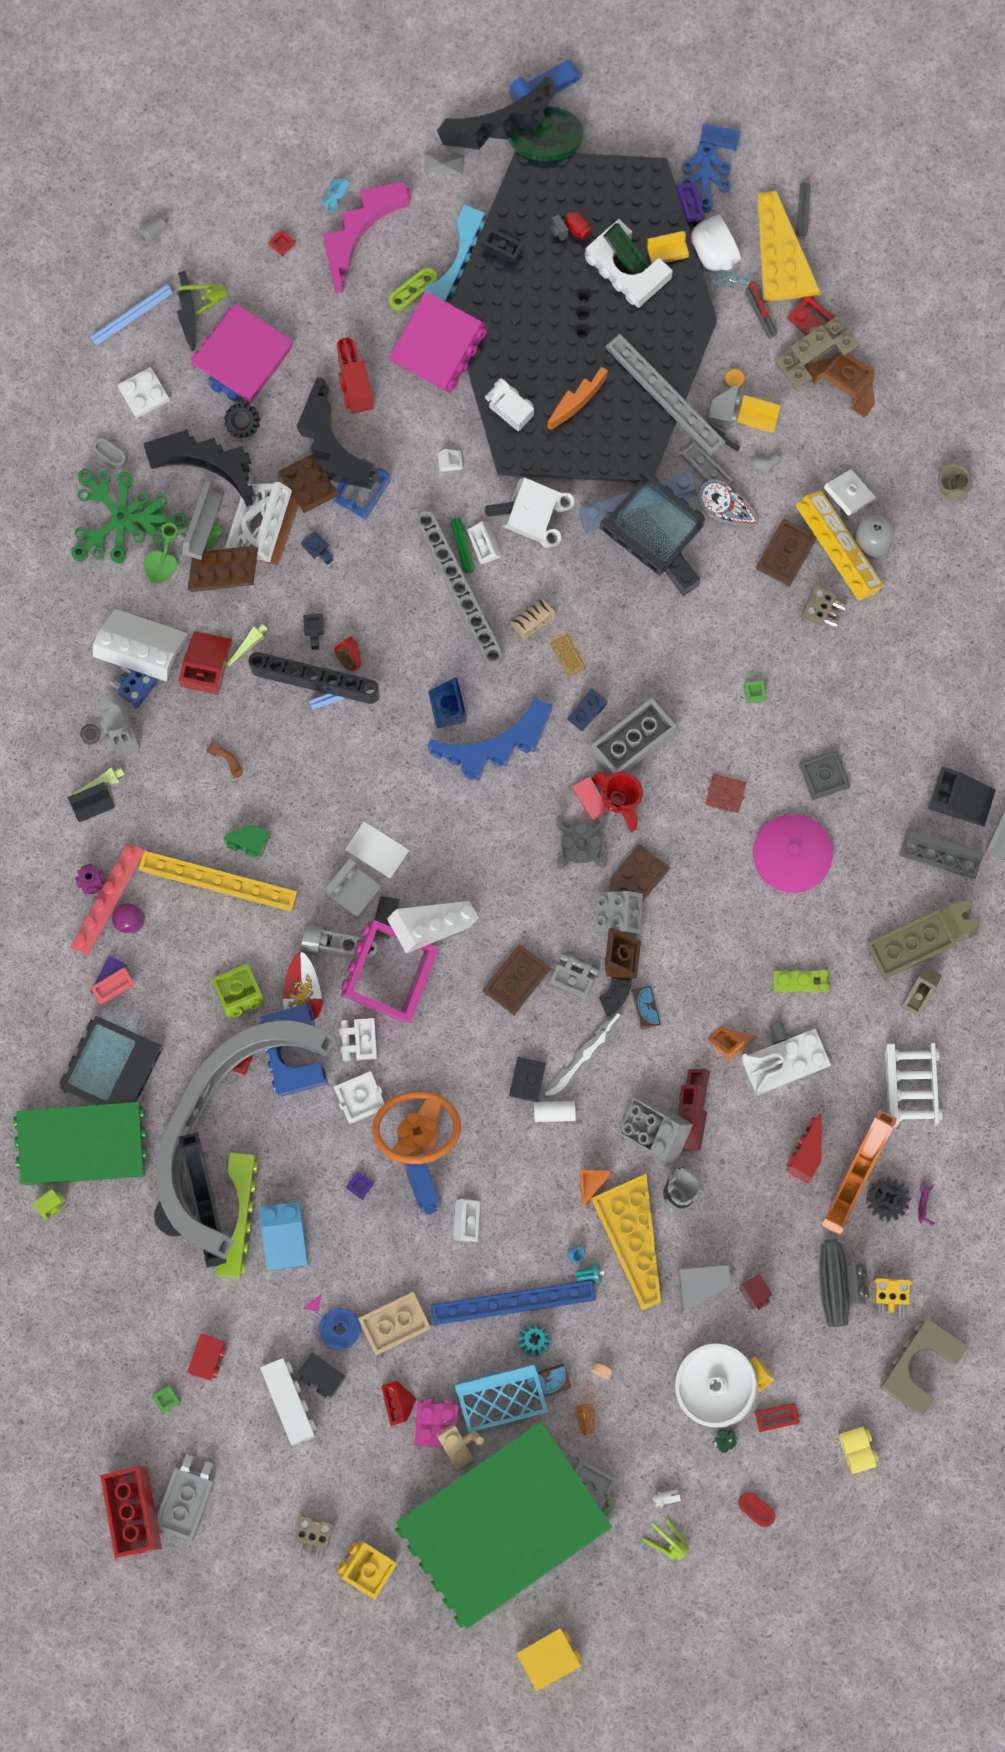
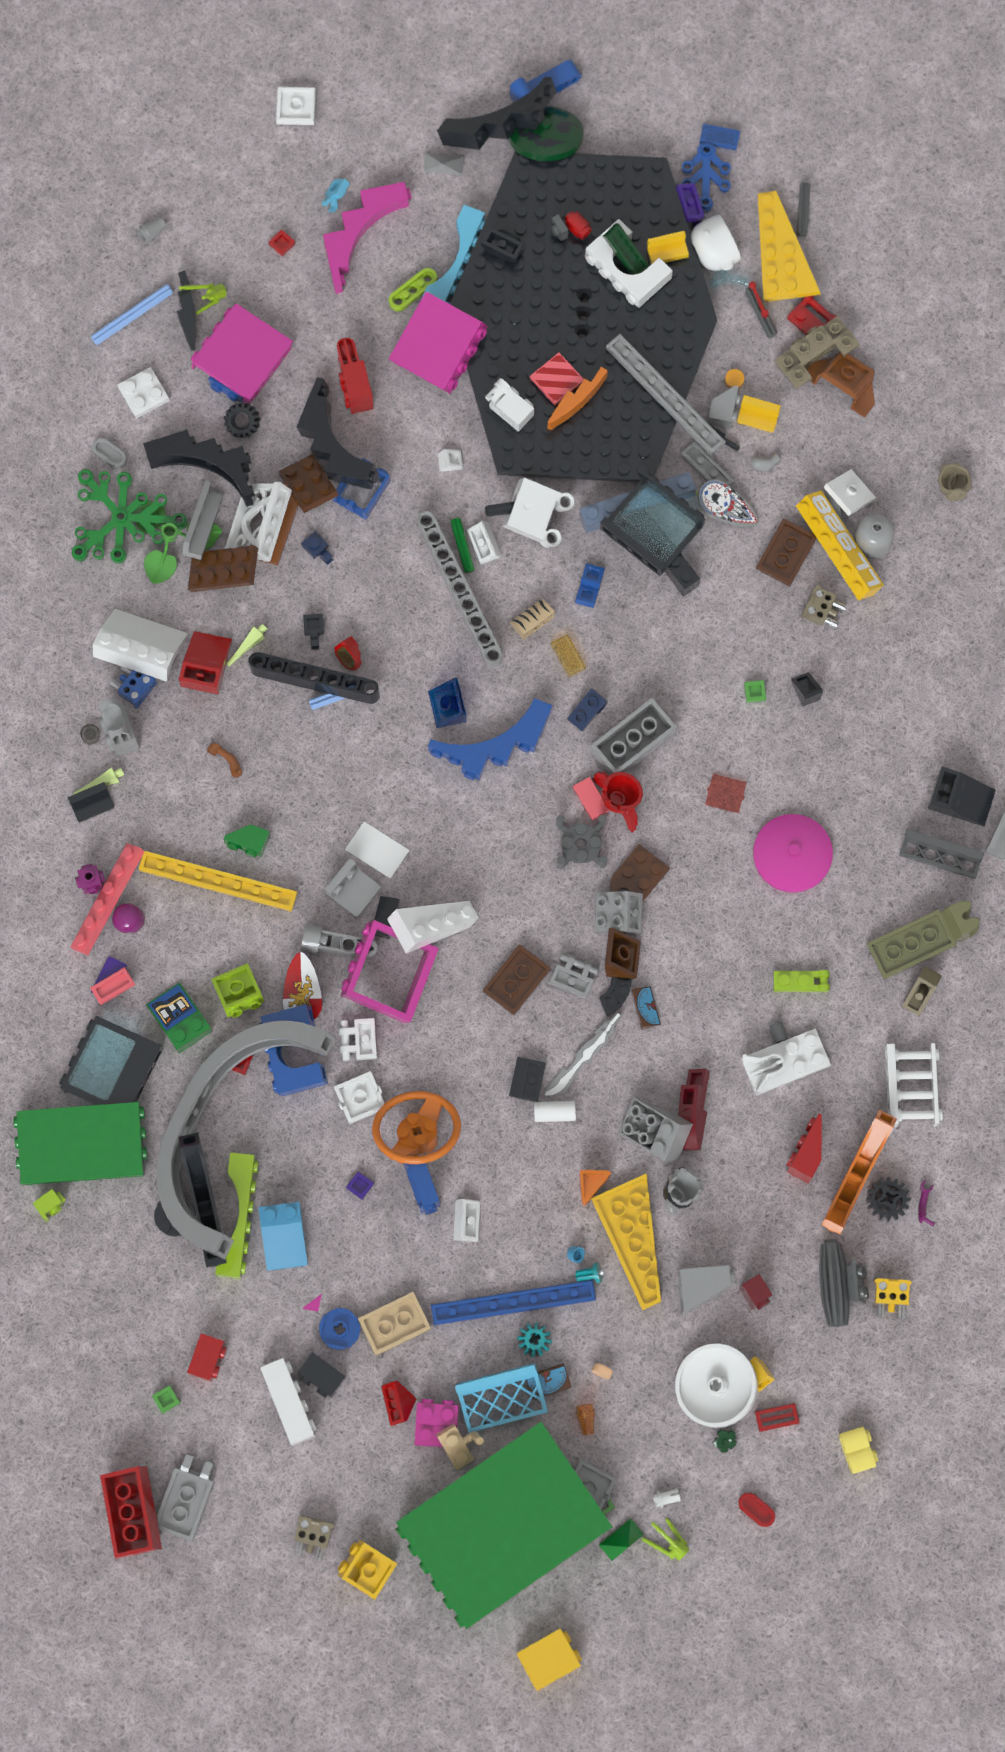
orange slope [708,1026,757,1062] -> none
dark grey tile [799,751,850,801] -> none
dark tan arch [880,1319,969,1416] -> none
none -> slope [146,983,212,1054]
none -> white plate [276,87,316,125]
none -> tile [530,353,584,406]
none -> blue slope [575,563,605,608]
none -> green slope [599,1518,644,1561]
none -> black slope [791,672,823,707]

